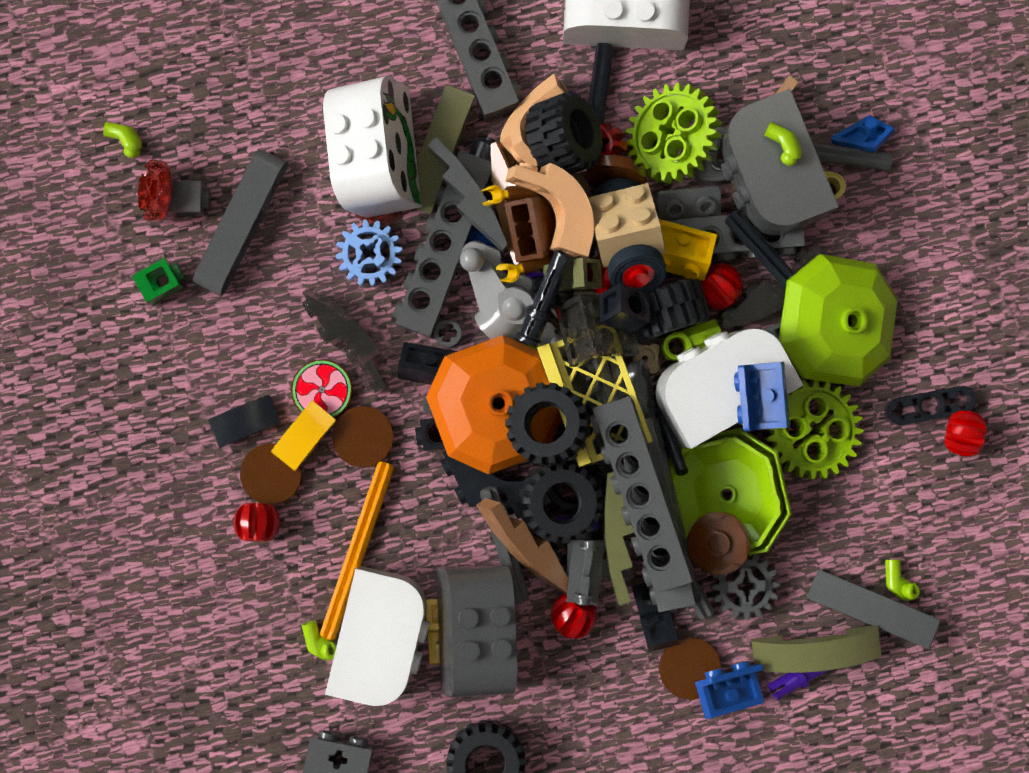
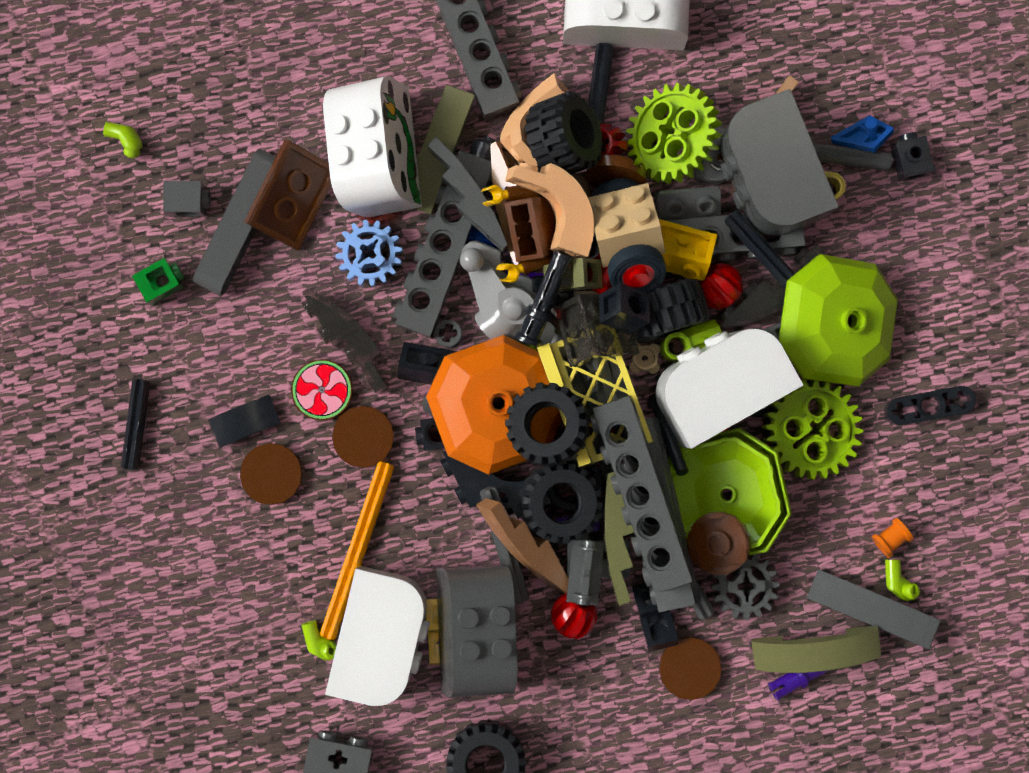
clear red tile [138,159,172,222] -> none
red piece [233,503,280,542] -> none
yellow slope [271,401,336,471] -> none
dark grey beam [626,360,656,419] -> none
blue bracket [695,661,764,719] -> none
bracket [734,361,790,431] -> none
lime arm [764,121,803,166] -> none
red piece [944,411,987,457] -> none
none -> black axle [121,379,150,470]
none -> reddish brown tile [244,139,332,251]
none -> orange bush [871,517,914,558]
none -> black brick [891,132,936,182]

